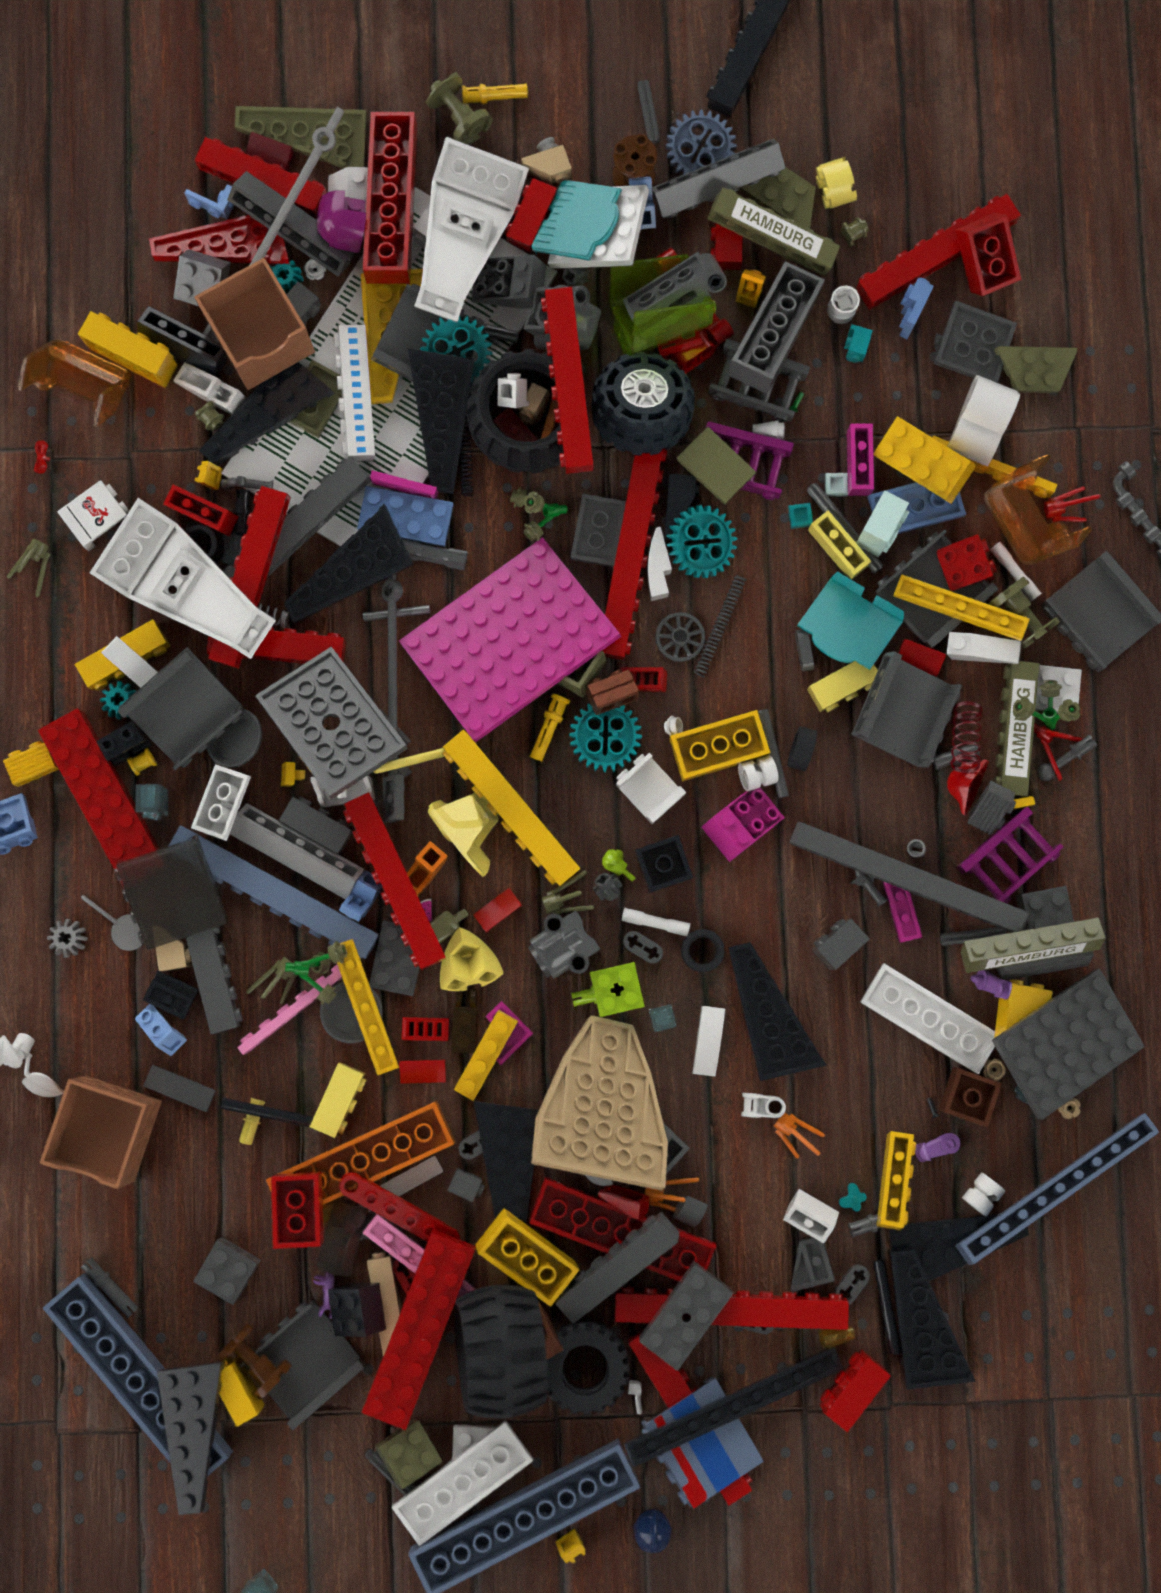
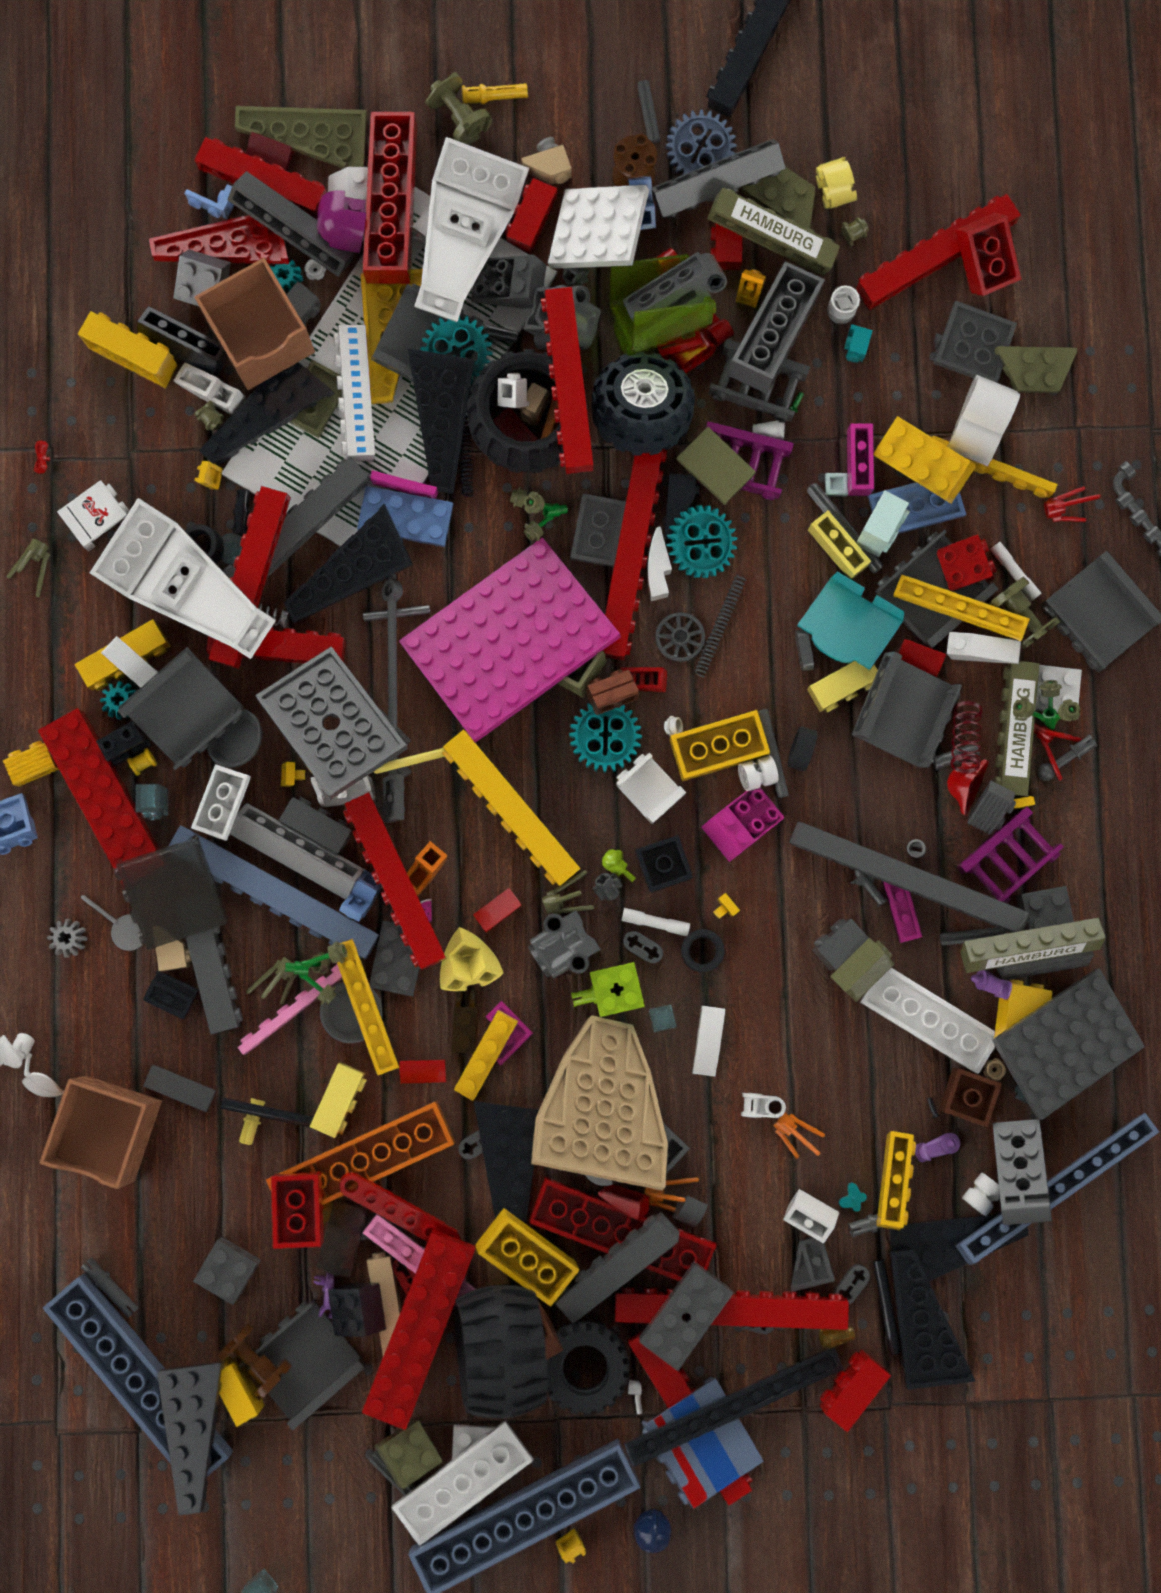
clear orange windscreen [17,340,131,427] -> none
light blue bracket [135,1004,187,1056] -> none
red brick [163,484,239,537] -> none
light grey bar [203,107,345,343] -> none
dark grey piece [220,476,274,490] -> none
white sticker [363,1156,443,1213] -> none
dark grey axle [402,539,468,571] -> none
red slope [402,1017,449,1041] -> none
light yellow piece [428,793,499,877] -> none
olive piece [430,908,469,944] -> none
dark grey brick [448,1167,485,1202] -> none
yellow pin [529,693,570,762] -> none
teal piece [531,180,622,261] -> none
black wing [728,942,827,1081] -> none
teal tile [788,503,813,529] -> none
medium blue plate [899,278,934,339] -> none
clear orange windscreen [984,454,1092,565] -> none
tan plate [1058,1098,1080,1119] -> none
none -> yellow tile [713,893,740,919]
none -> olive brick [830,938,895,1002]
none -> dark grey hinge [993,1119,1052,1225]

